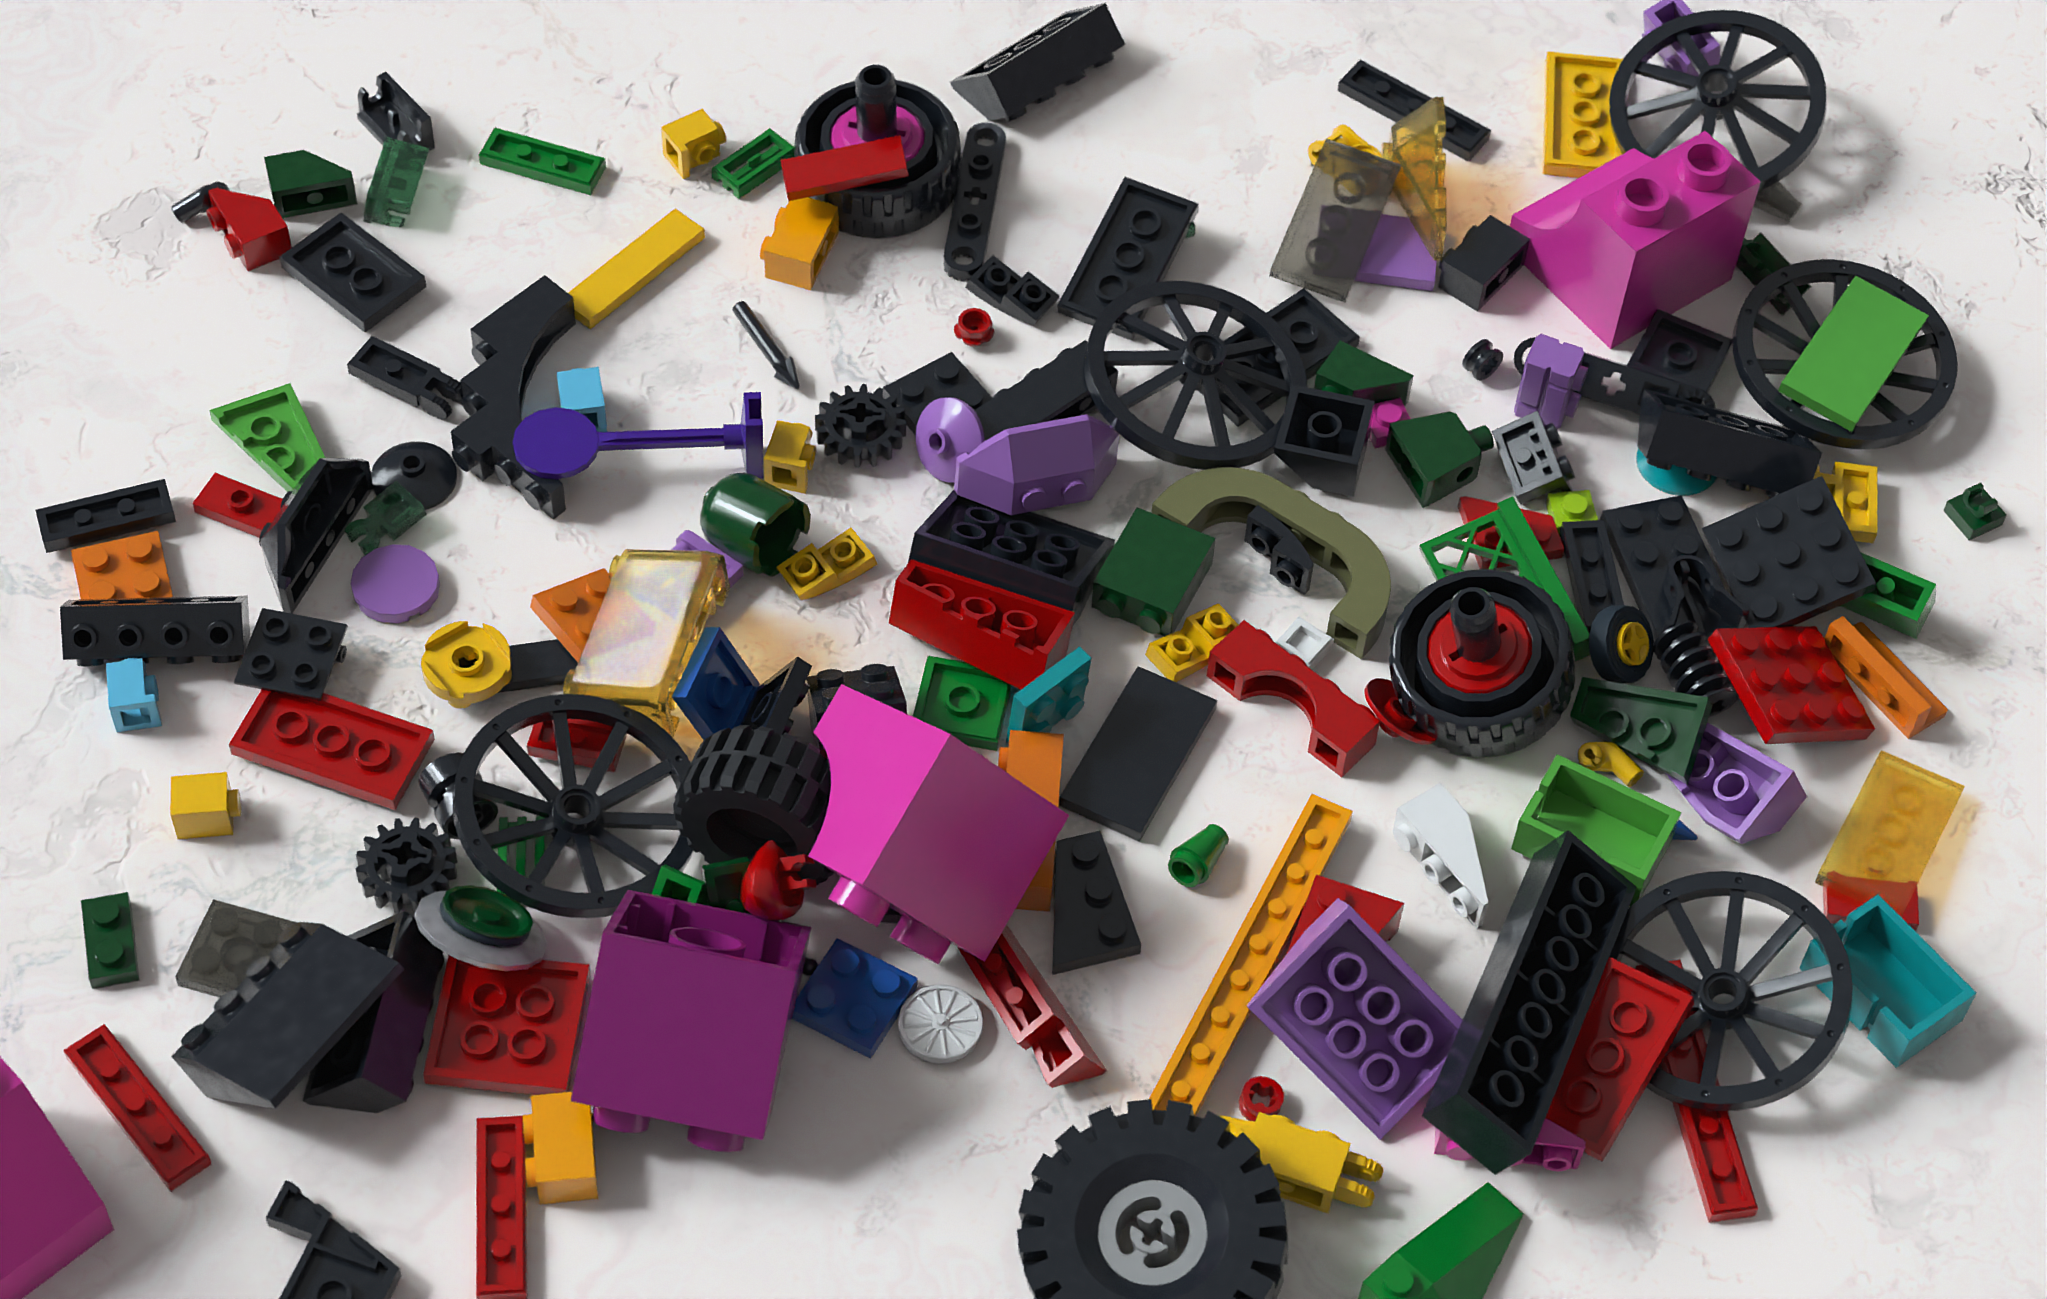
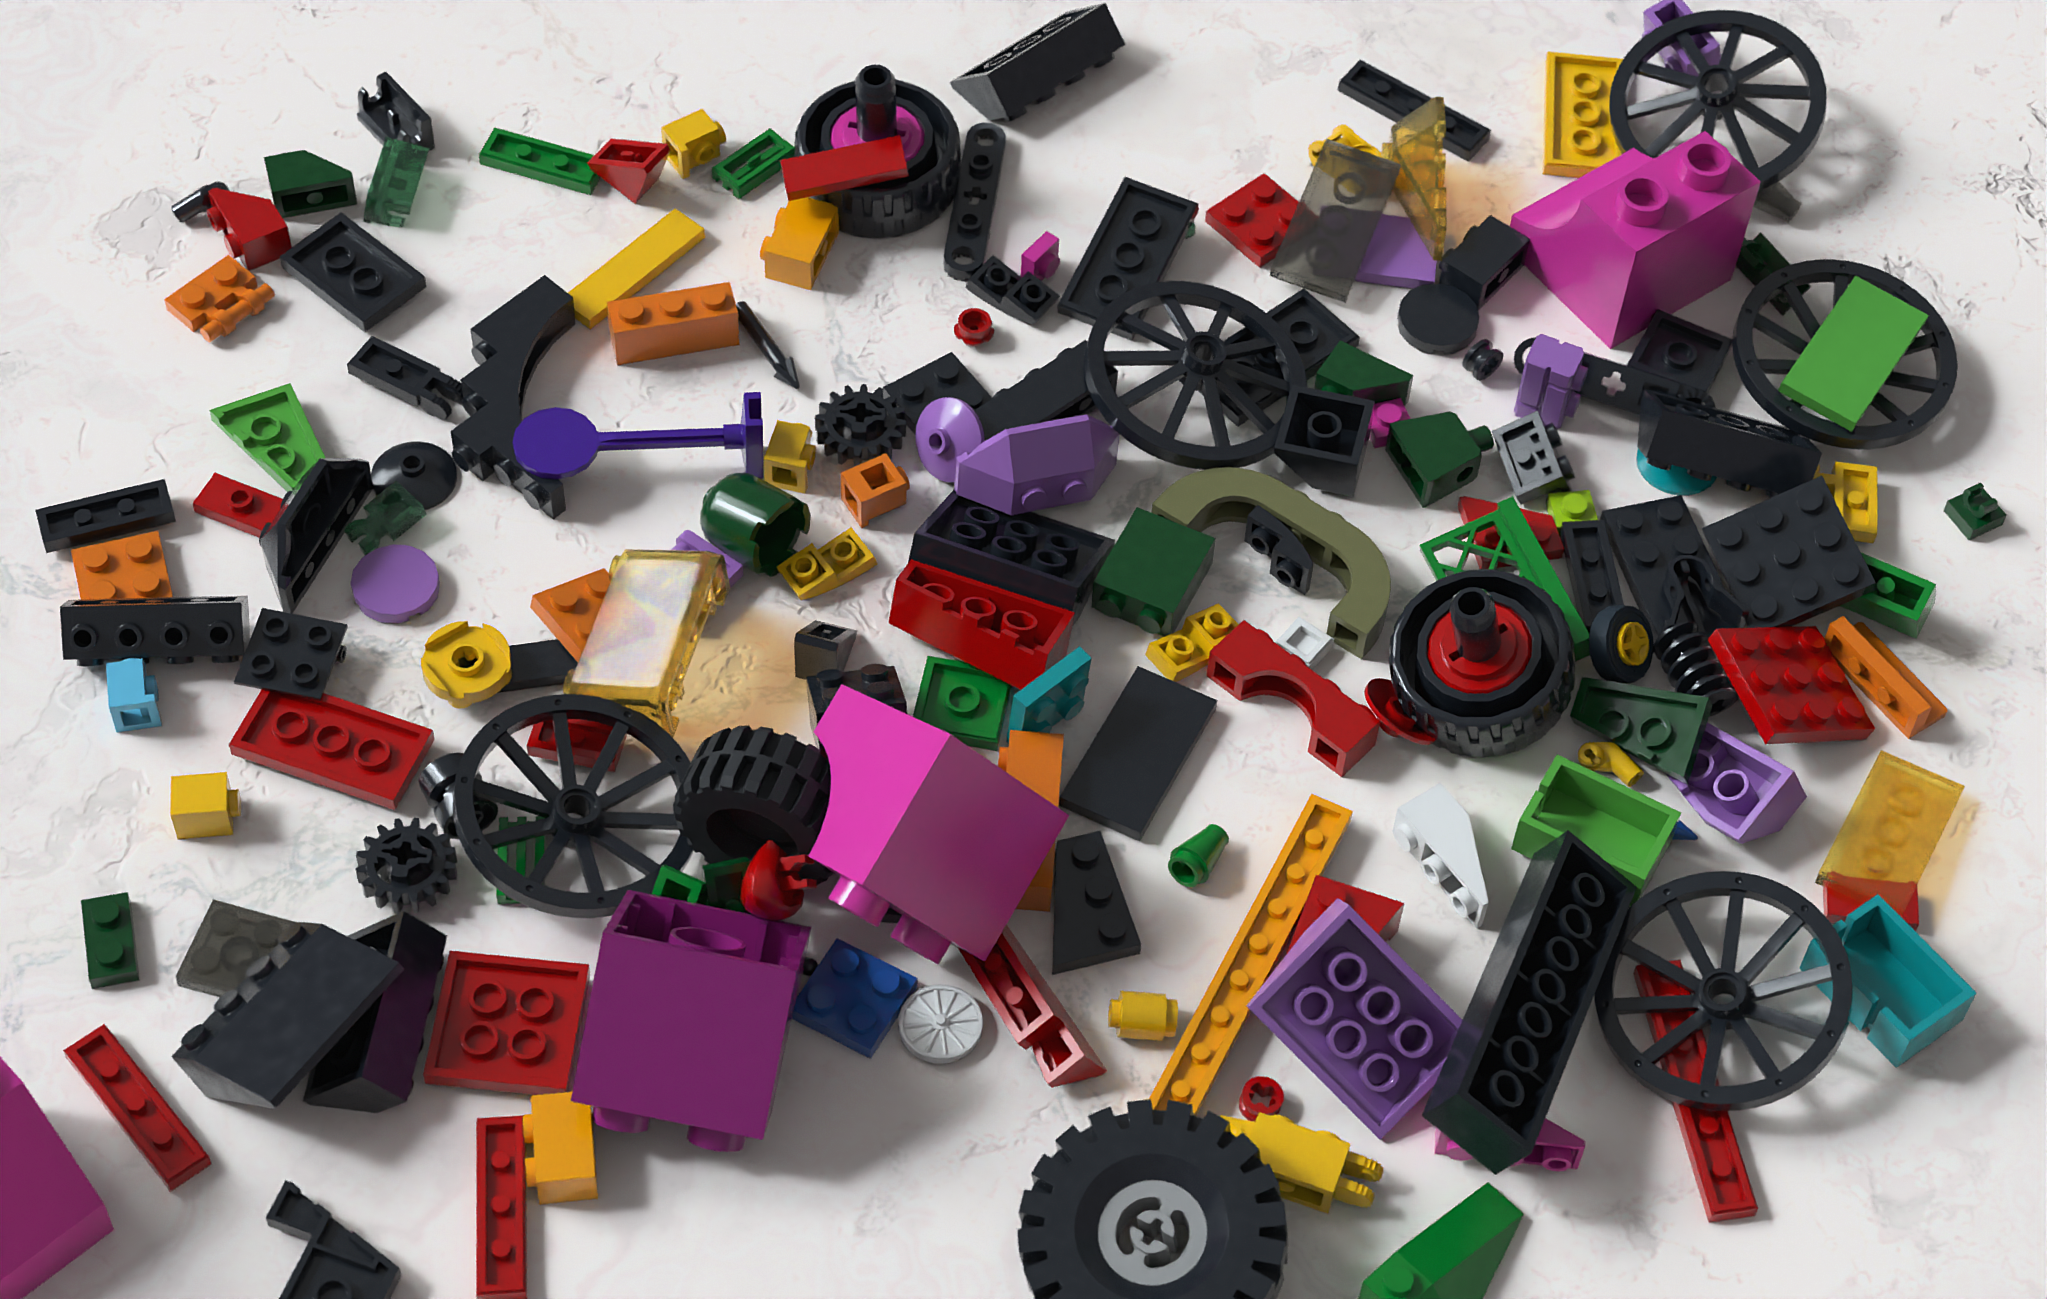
piece [414,885,547,971] -> none
medium azure brick [556,367,607,432] -> none
blue plate [672,627,760,740] -> none
black plate [740,657,812,735] -> none
red plate [1546,957,1694,1162] -> none
none -> orange plate [164,255,275,342]
none -> red slope [587,138,671,204]
none -> orange brick [607,282,739,365]
none -> black slope [794,620,857,680]
none -> orange brick [841,453,910,528]
none -> dark pink plate [1020,231,1060,281]
none -> yellow brick [1108,990,1178,1041]
none -> red plate [1205,173,1319,268]
none -> black tile [1397,283,1480,354]

